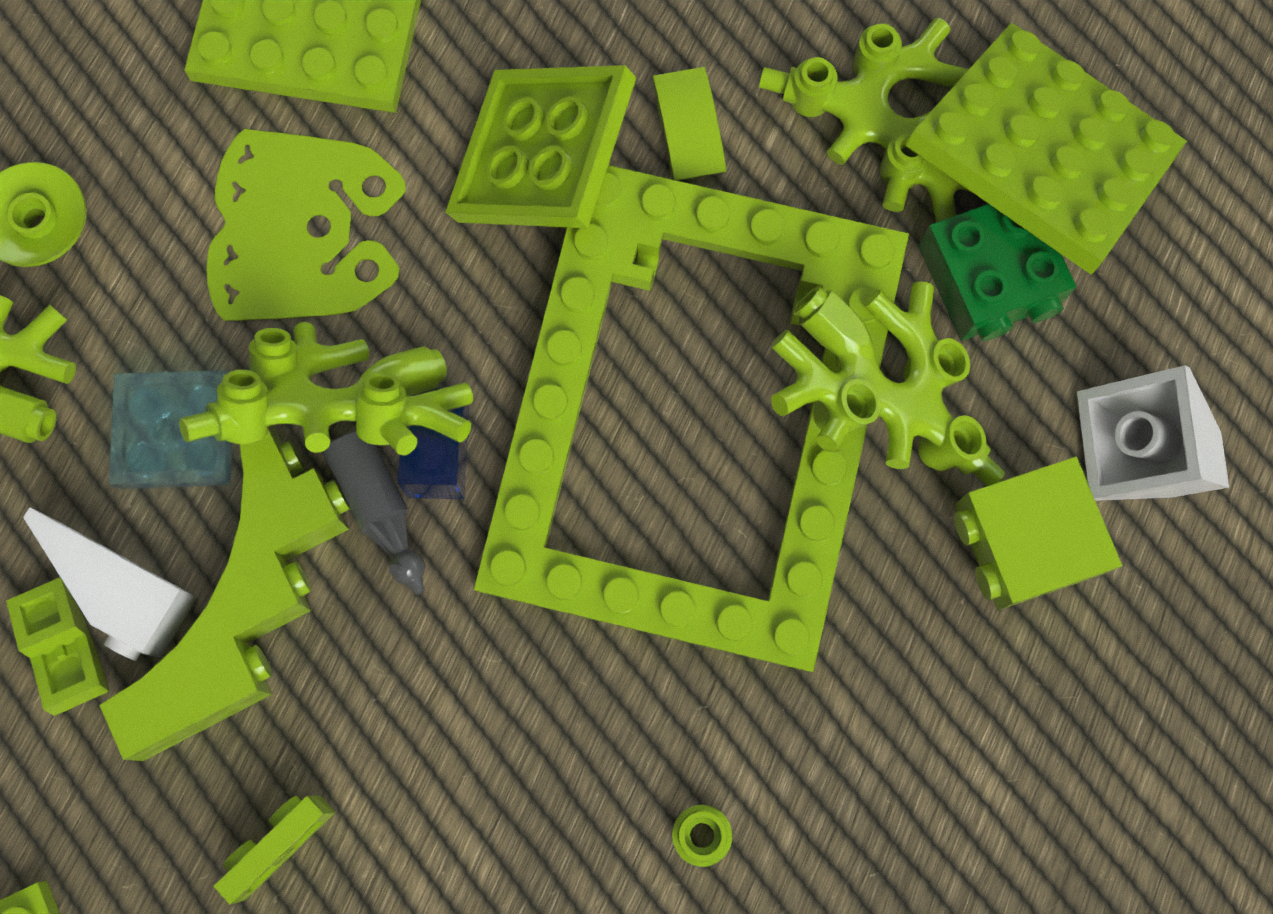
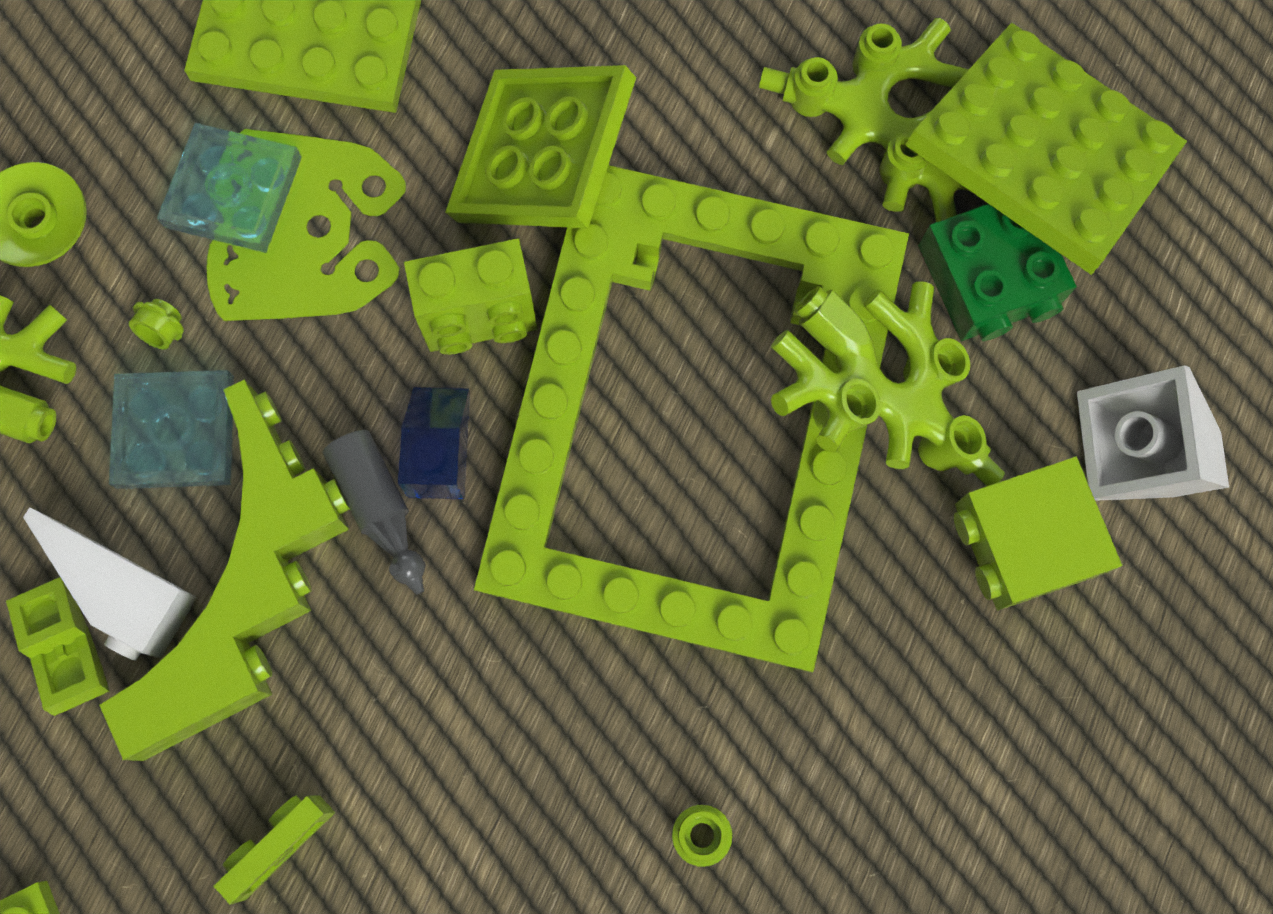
lime plant [179,322,473,455] -> none
lime slope [652,67,727,181] -> none
none -> lime plate [129,299,184,349]
none -> clear light blue plate [157,123,302,253]
none -> lime brick [404,238,538,355]

